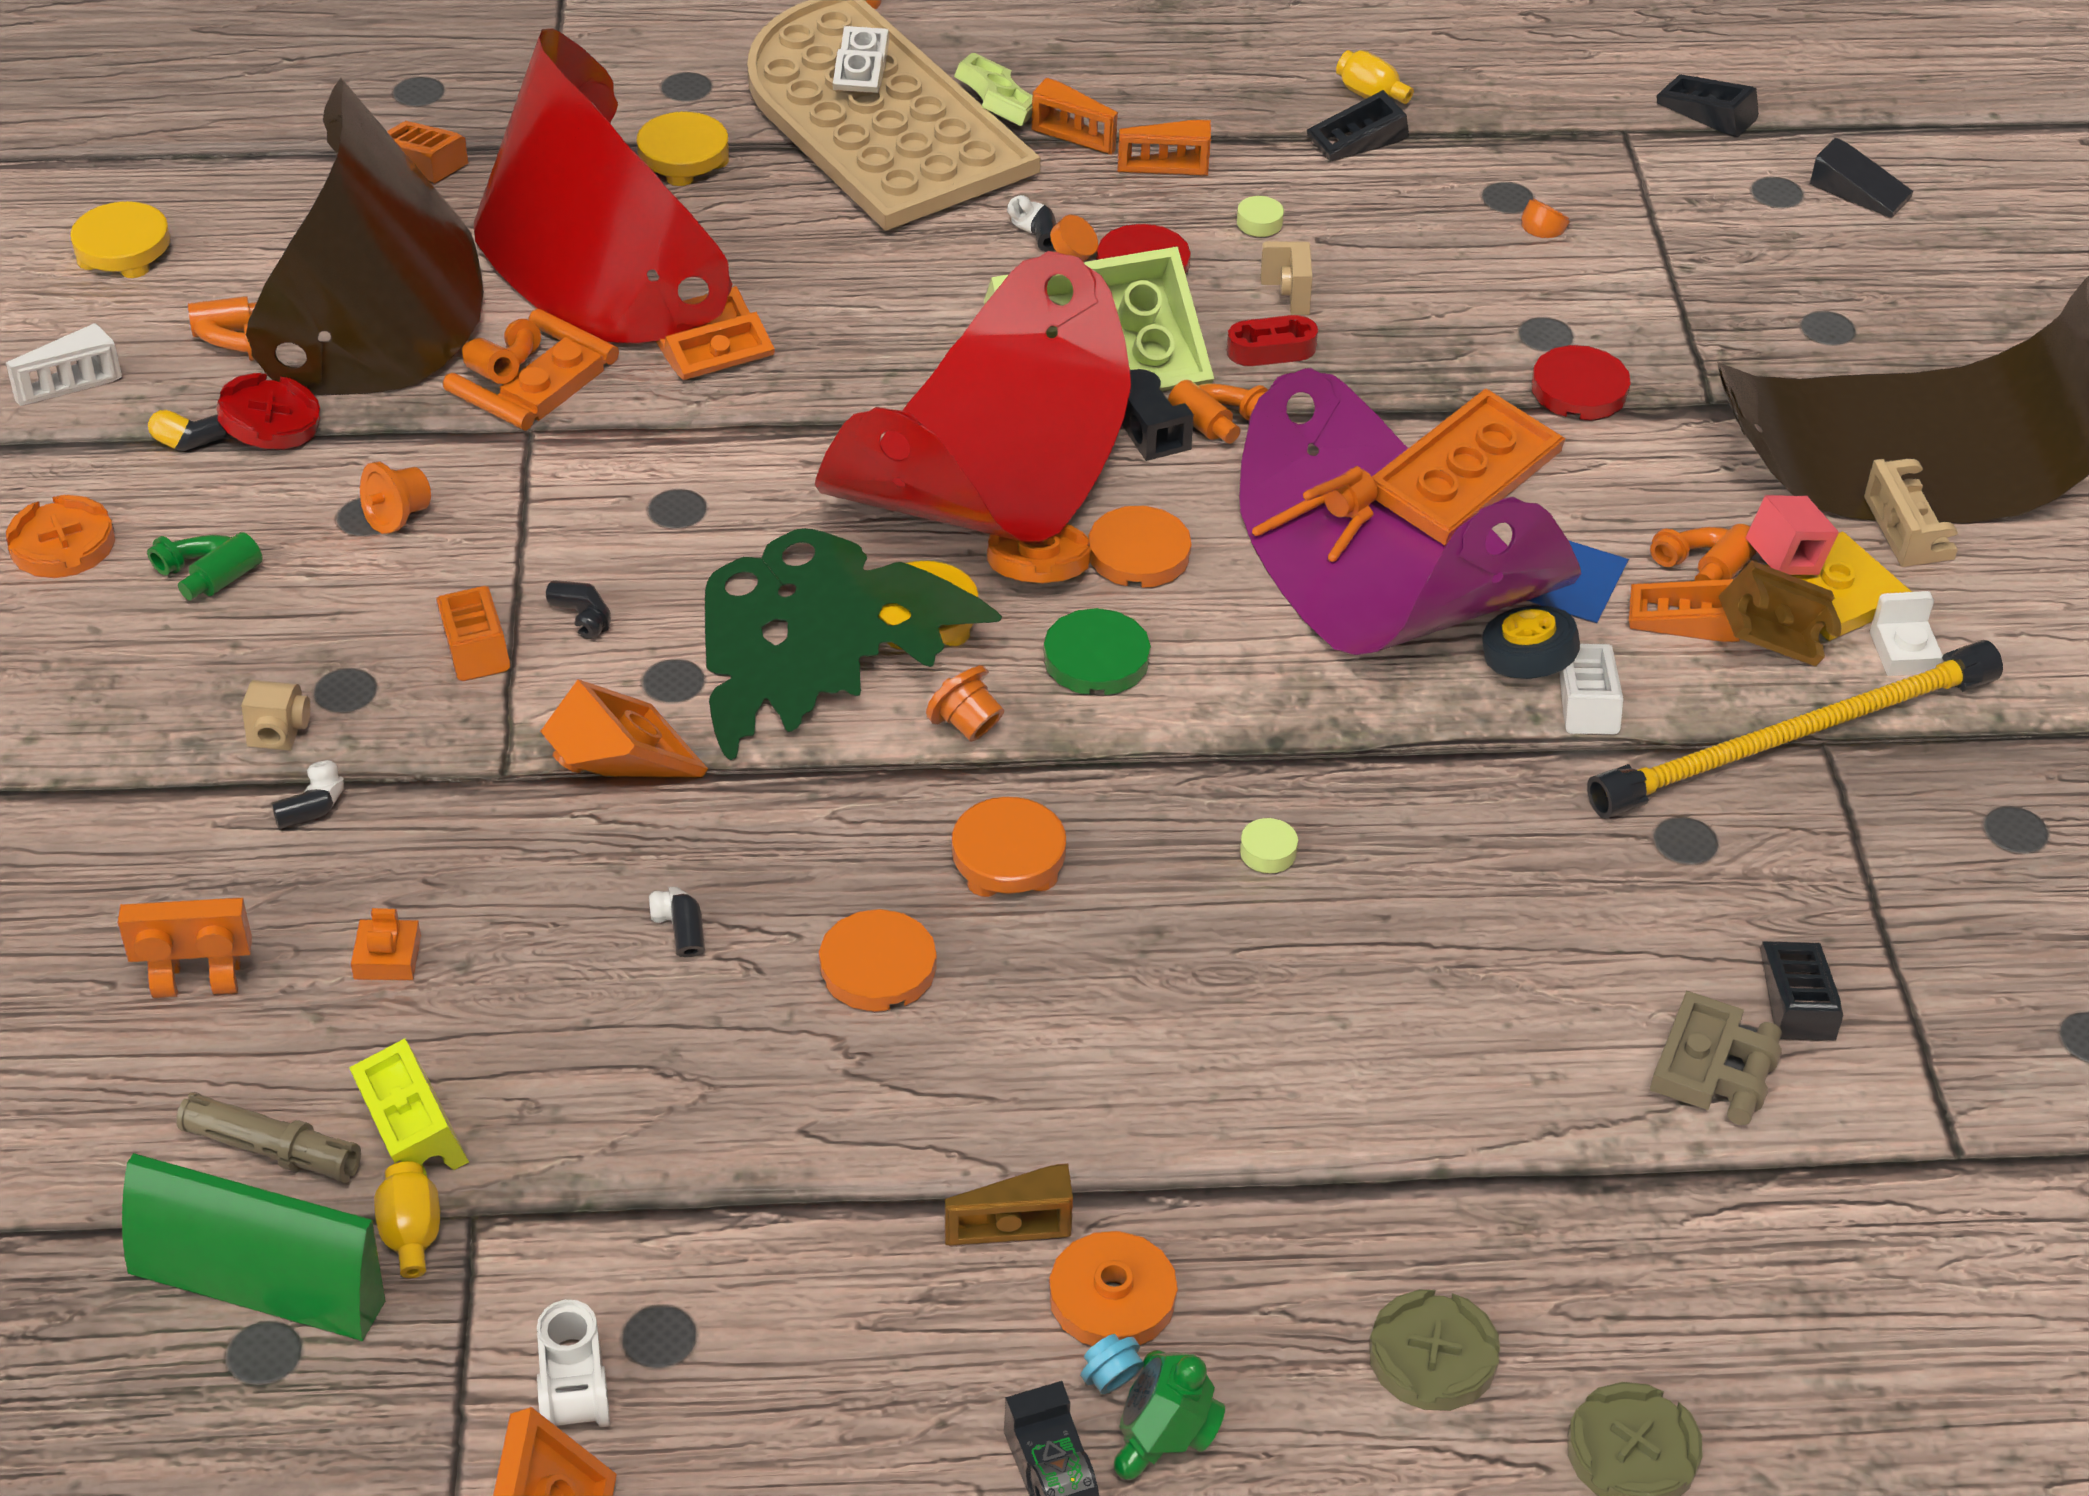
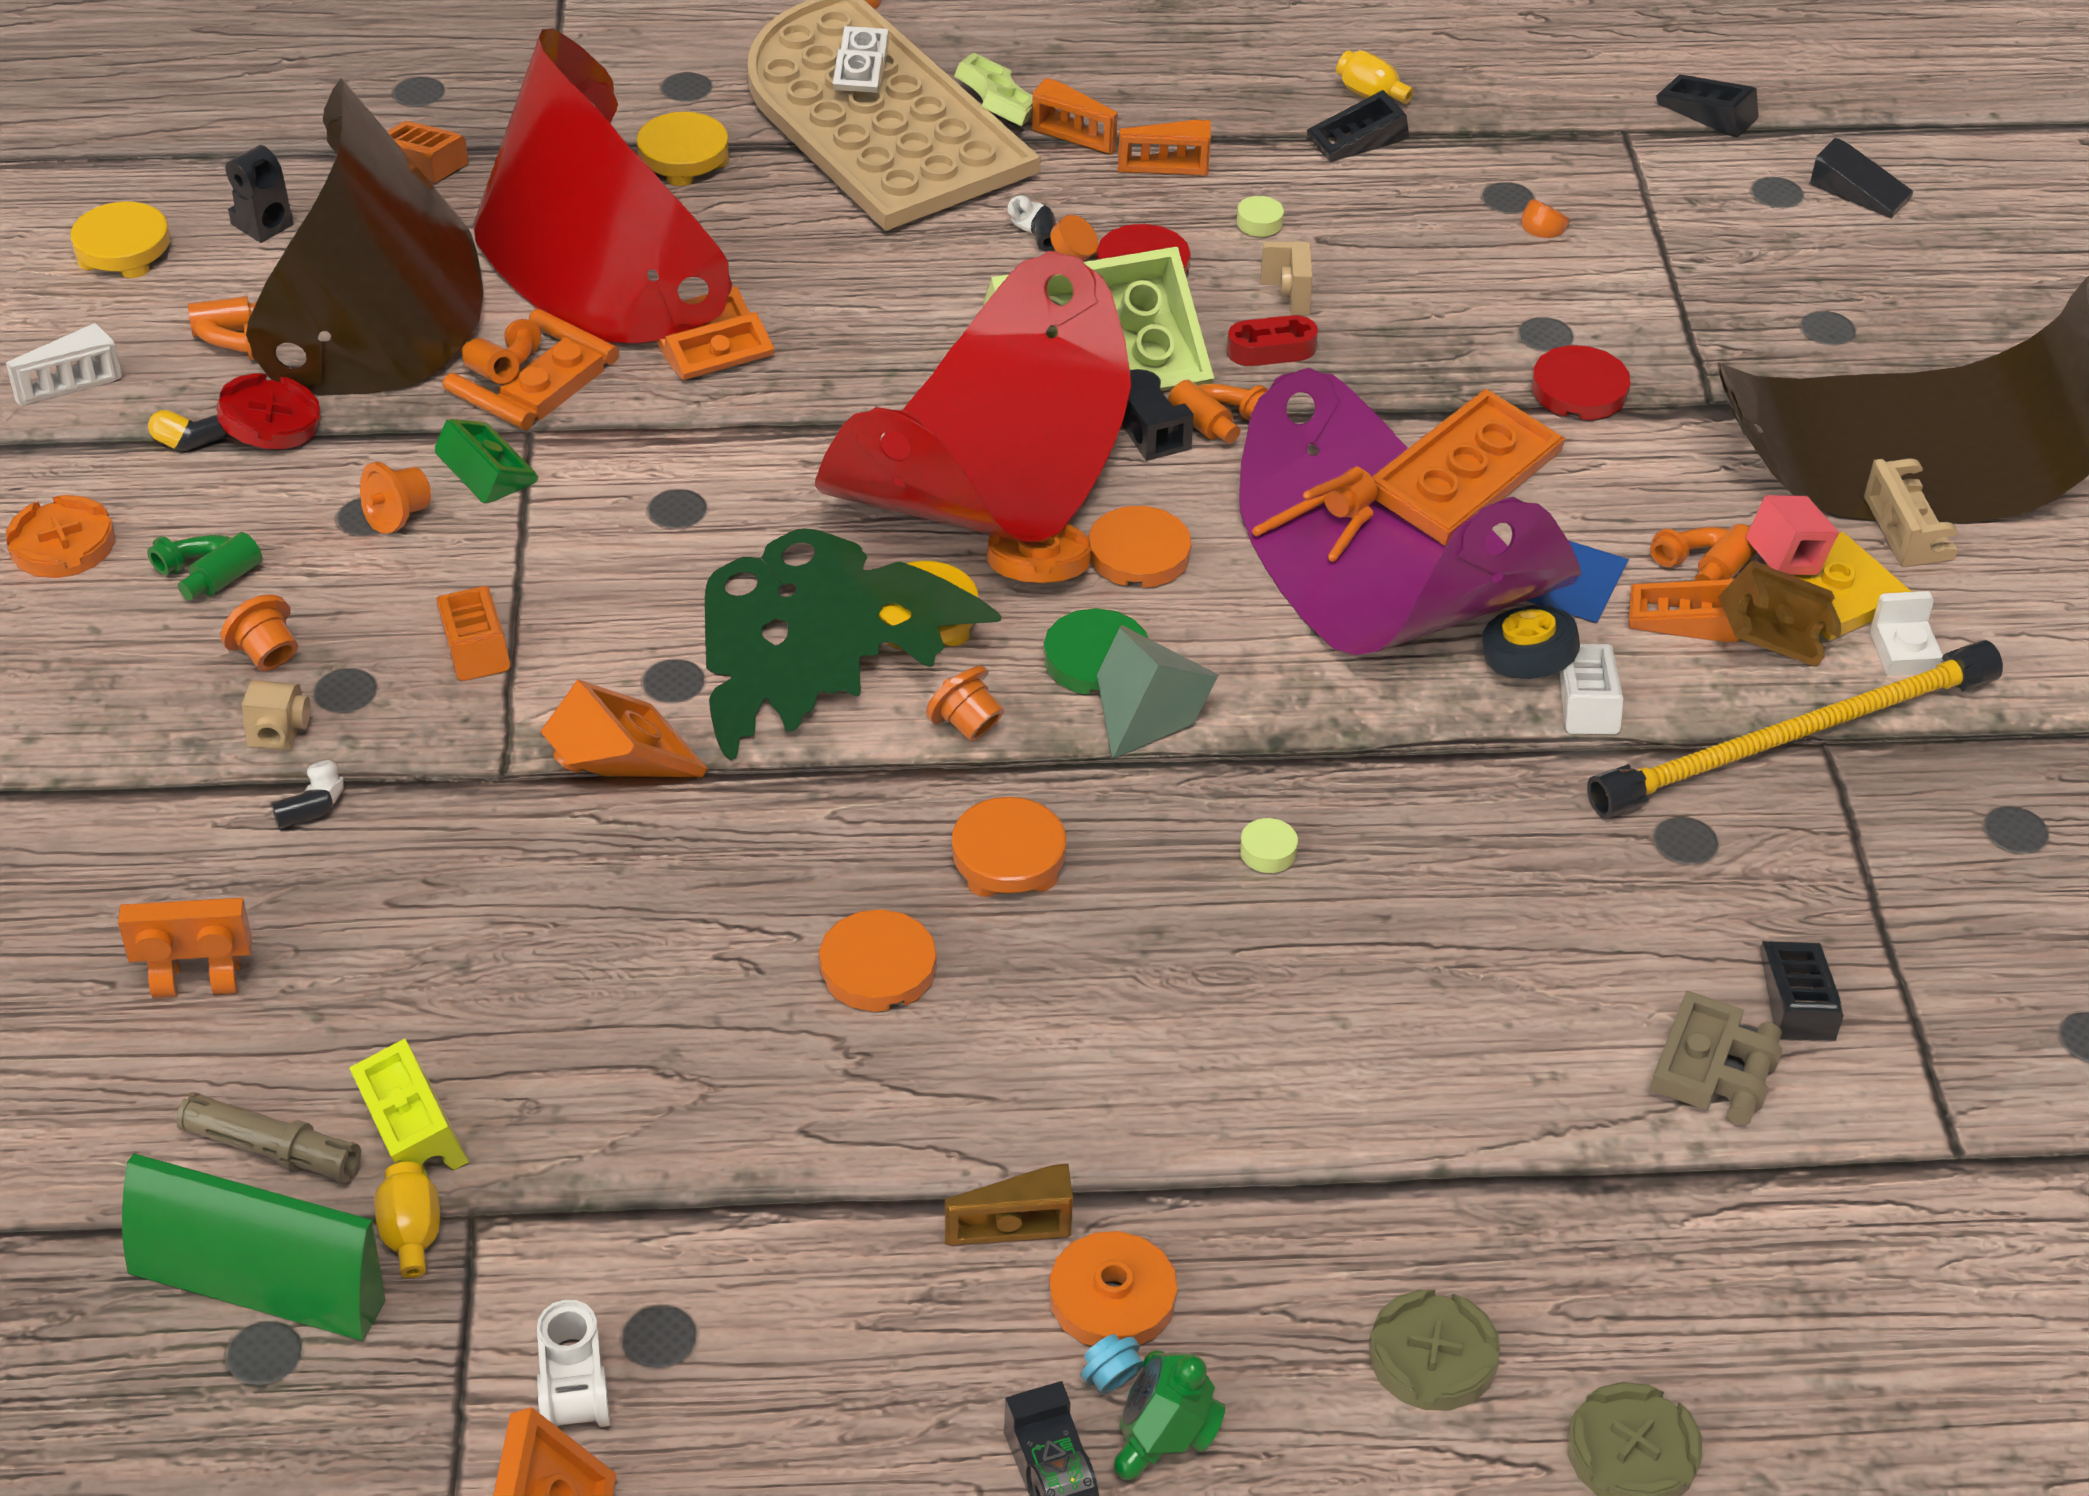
orange tile [351,908,421,980] -> none
black arm [546,580,611,639] -> none
black arm [649,887,705,957] -> none
none -> orange piece [220,594,298,671]
none -> black leg [225,145,294,243]
none -> green slope [434,419,539,503]
none -> sand green slope [1097,625,1219,760]

